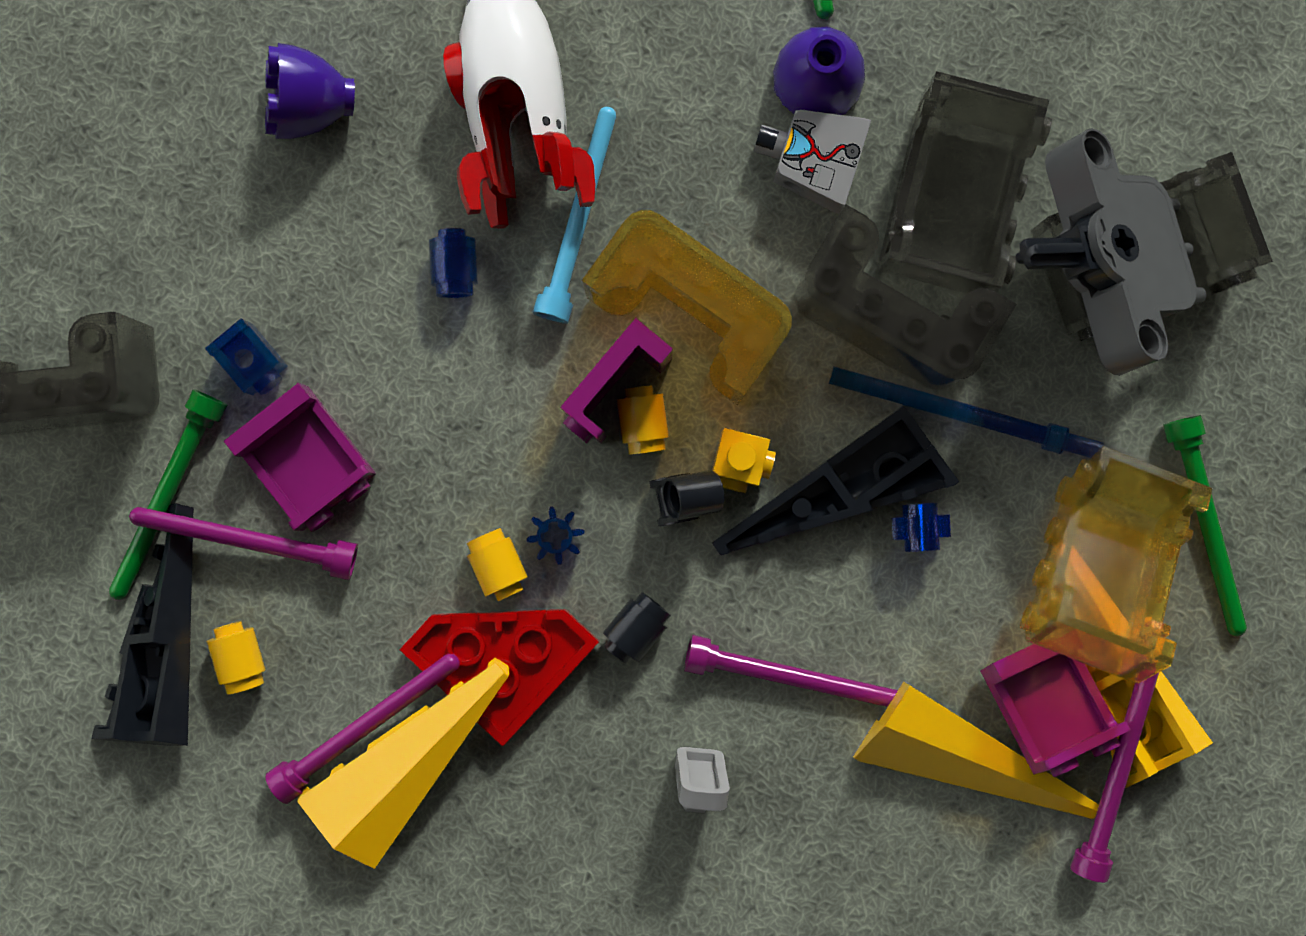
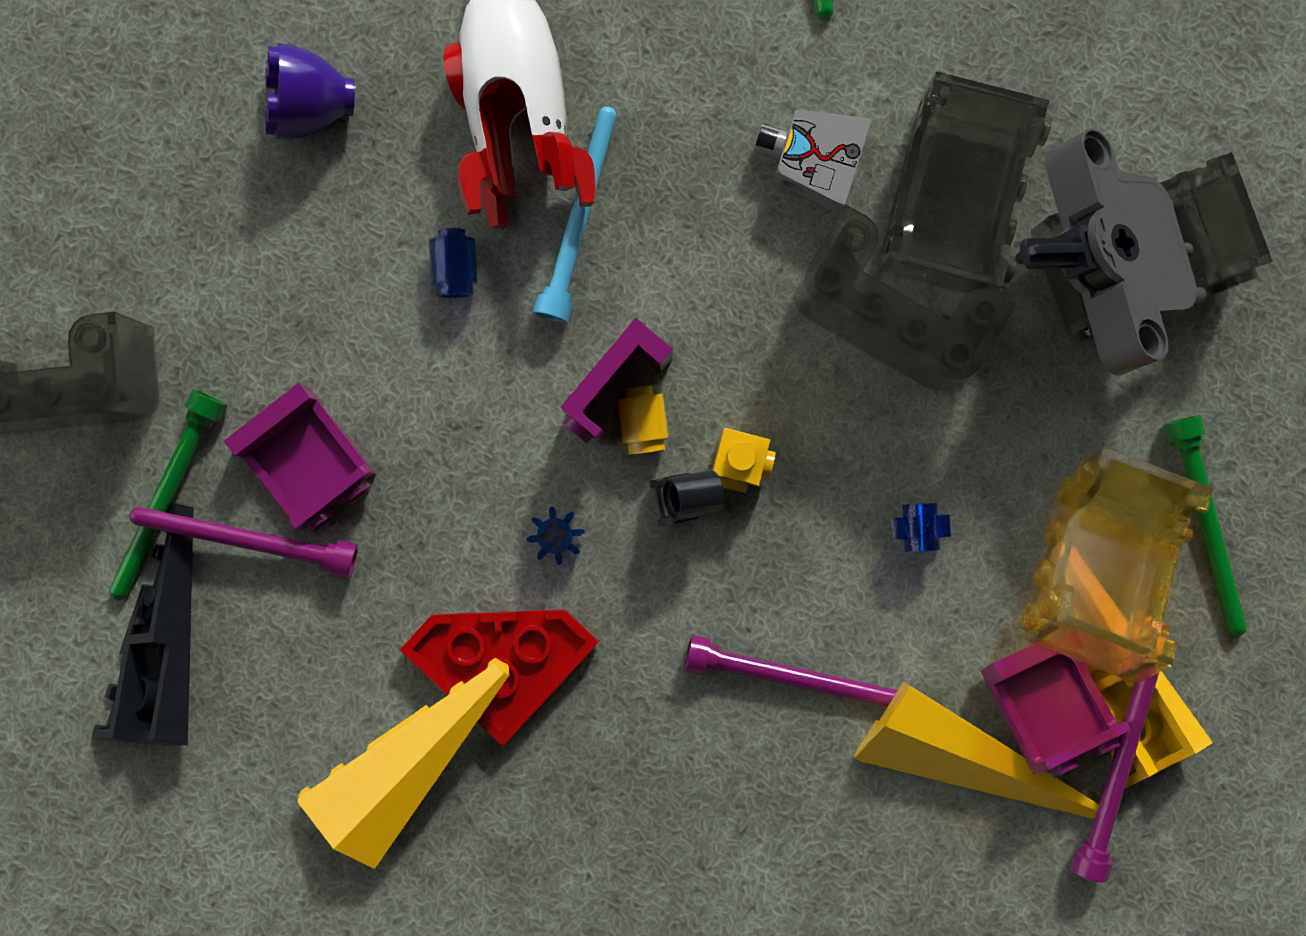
clear blue brick [205,318,288,396] -> none
yellow brick [206,621,266,694] -> none
magenta piece [265,654,460,804] -> none
yellow brick [466,528,528,601] -> none
clear yellow windscreen [582,210,792,406] -> none
black brick [603,592,671,664] -> none
light grey piece [675,747,730,813] -> none
black wedge [712,406,959,556] -> none
dark purple piece [773,27,865,115] -> none
bar [828,366,1104,460] -> none

